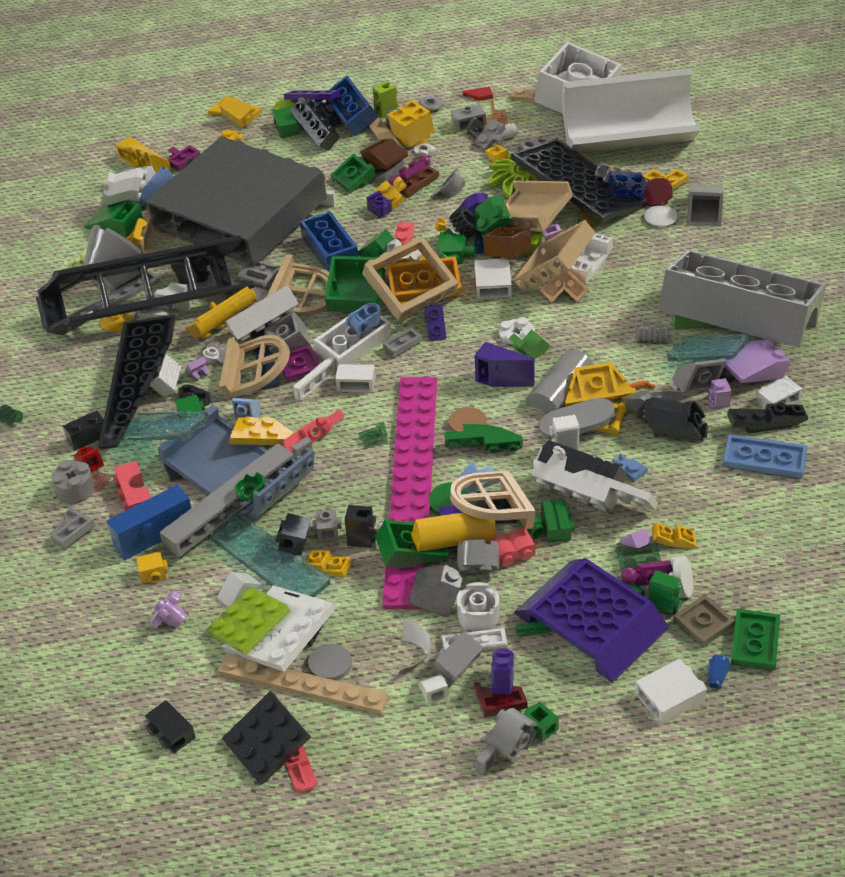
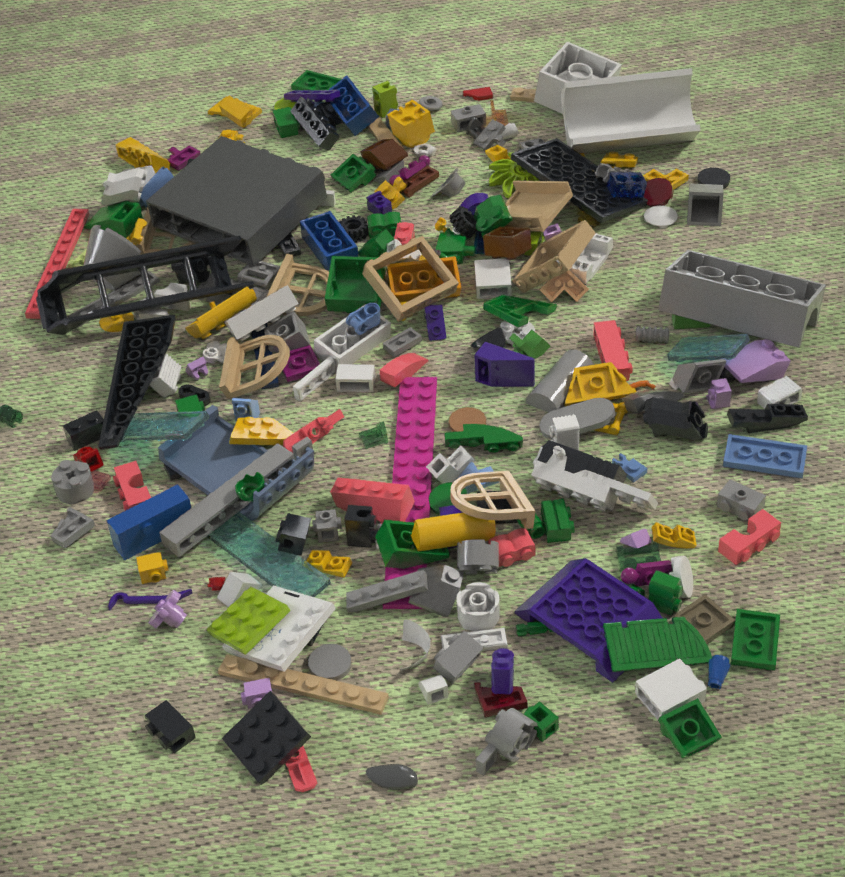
none -> coral plate [25,209,90,319]
none -> dark purple piece [108,589,193,610]
none -> red plate [207,577,226,591]
none -> lavender brick [241,678,272,709]
none -> black plate [277,232,301,257]
none -> green plate [291,70,341,90]
none -> coral wedge [330,477,415,524]
none -> black tyre [339,215,369,243]
none -> light grey plate [346,570,428,612]
none -> dark grey arm [366,764,418,790]
none -> green brick [367,212,401,238]
none -> coral slope [380,353,428,387]
none -> white brick [426,446,475,484]
none -> black piece [470,327,505,352]
none -> green wing [483,295,557,328]
none -> coral brick [593,320,633,381]
none -> yellow wing [601,151,638,167]
none -> green piece [603,617,712,672]
none -> green slope [658,698,722,758]
none -> black tile [698,167,730,189]
none -> light grey brick [717,479,766,521]
none -> coral arch [718,509,781,565]

